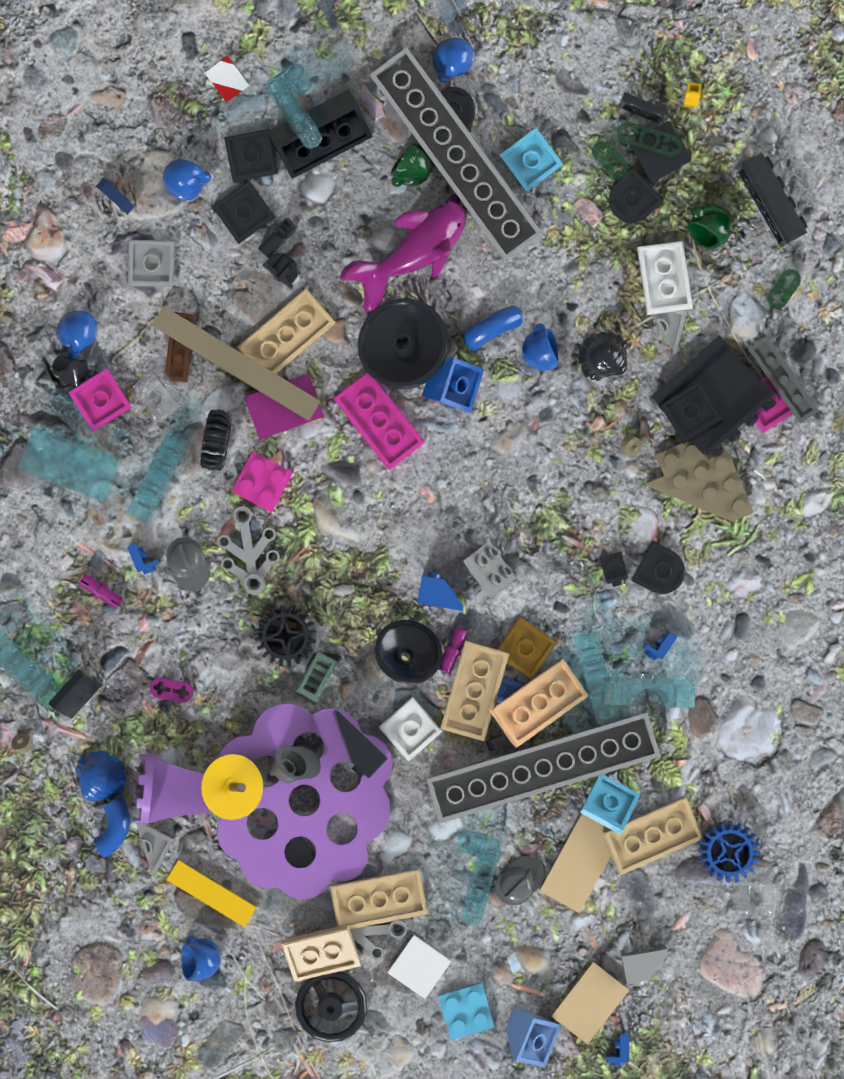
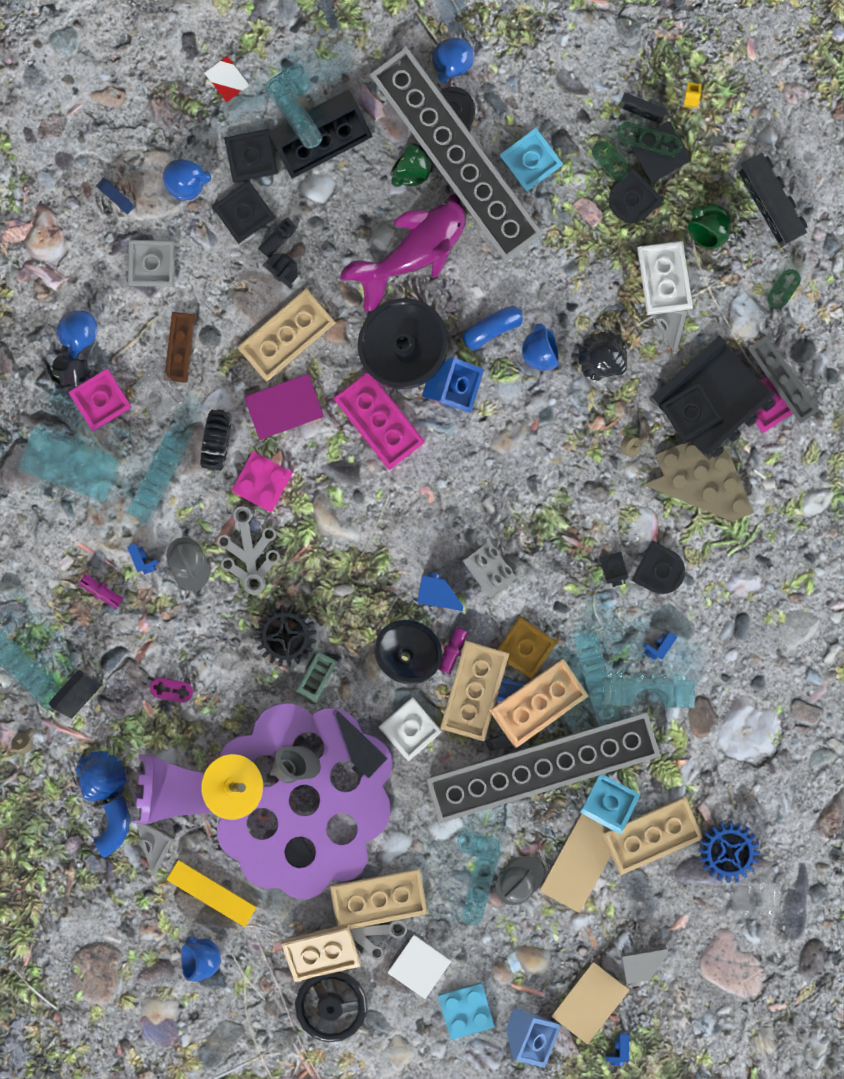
dark tan tile [152,306,321,421] -> none

